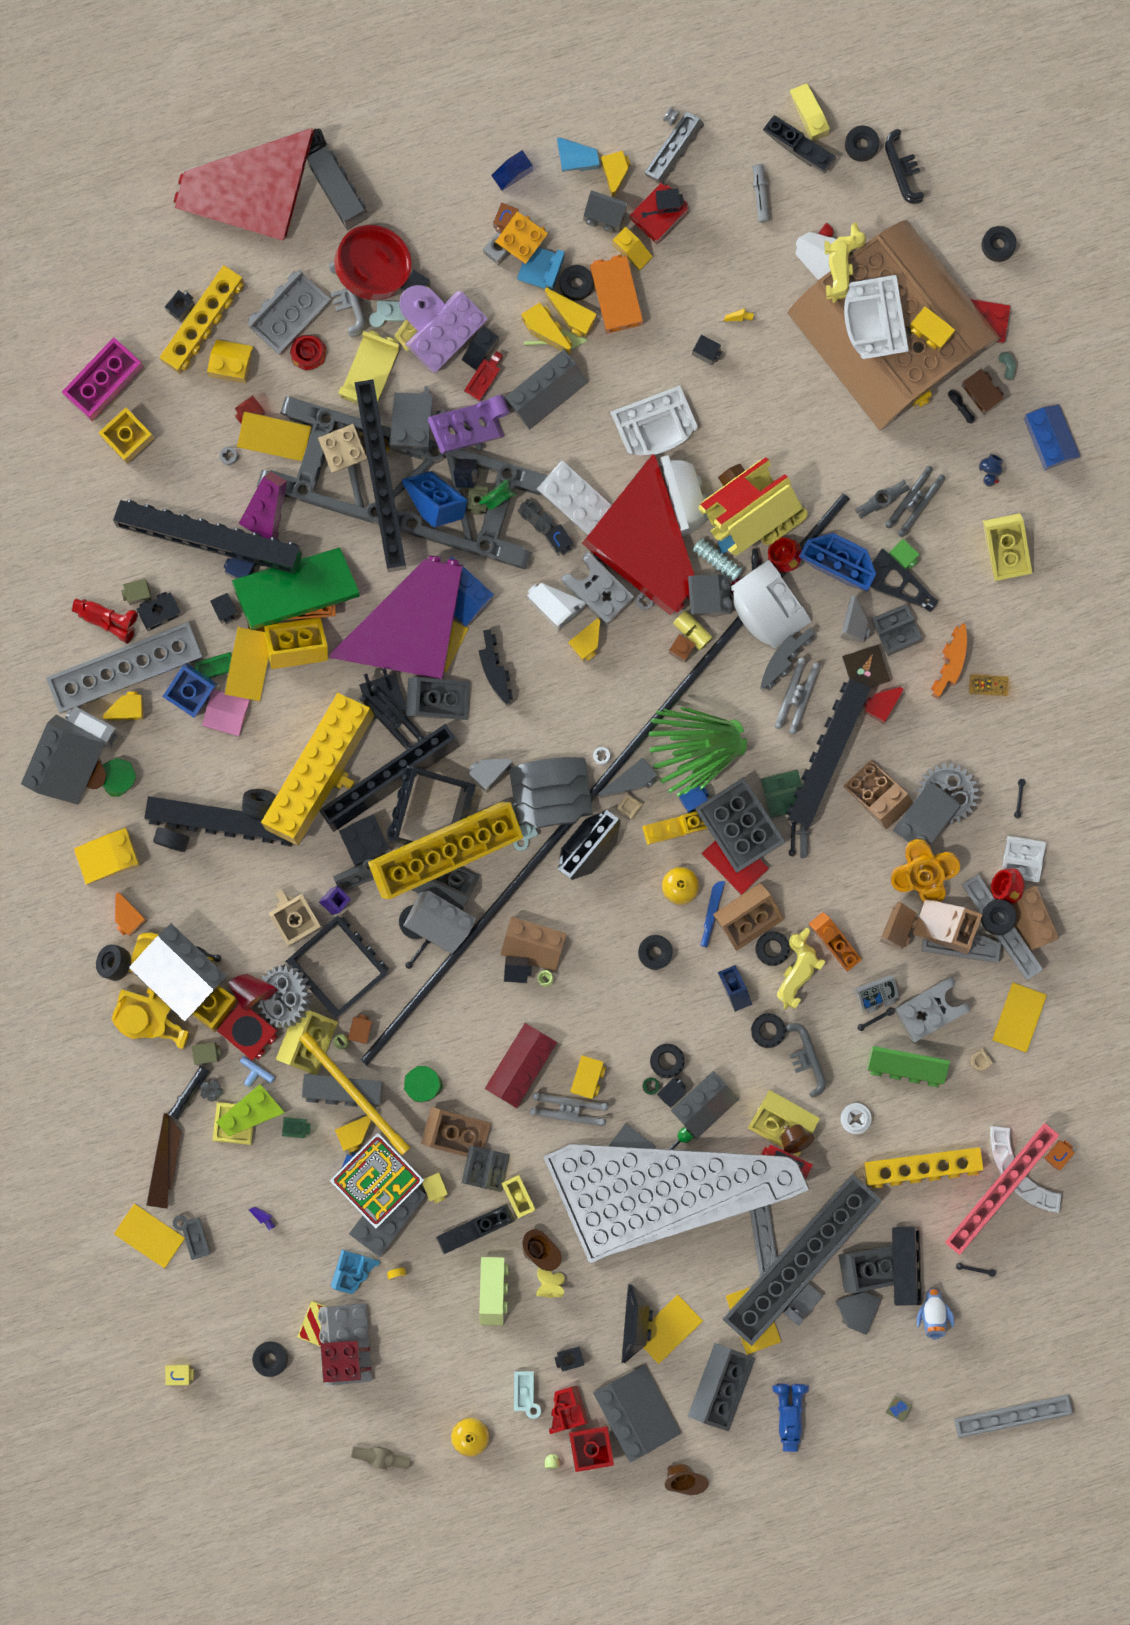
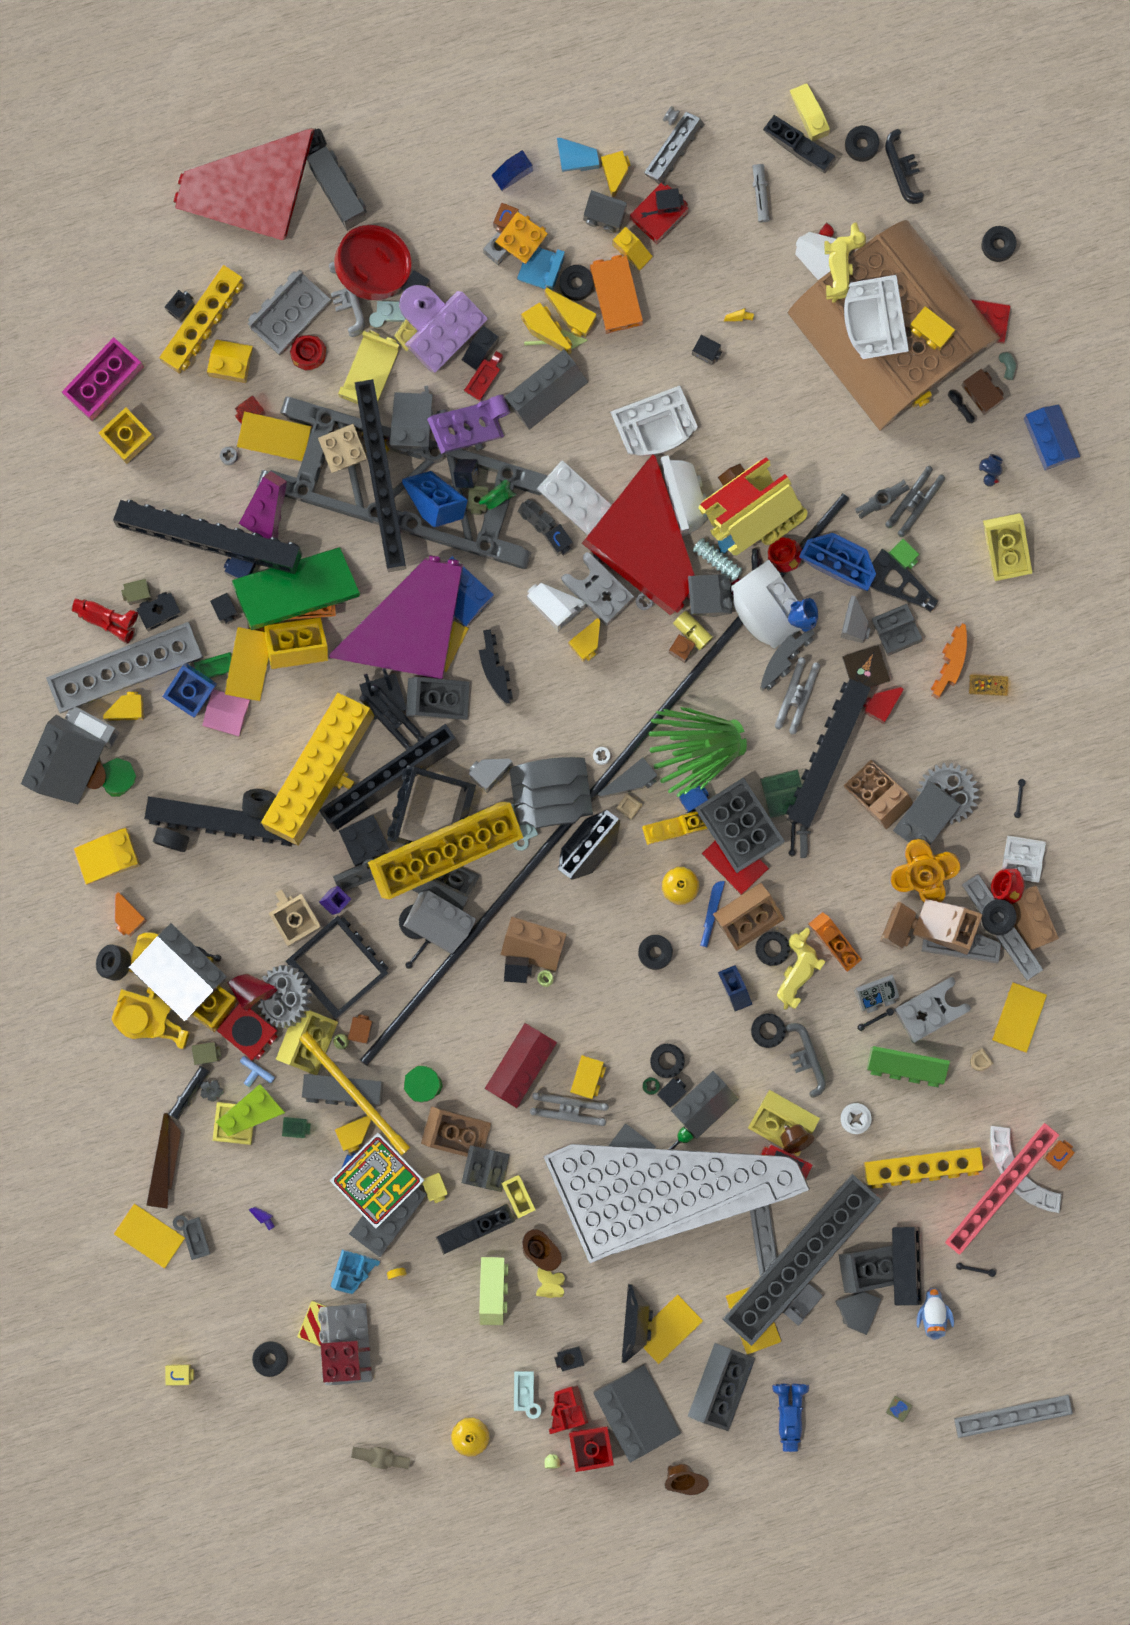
none -> blue helmet [788,598,818,632]

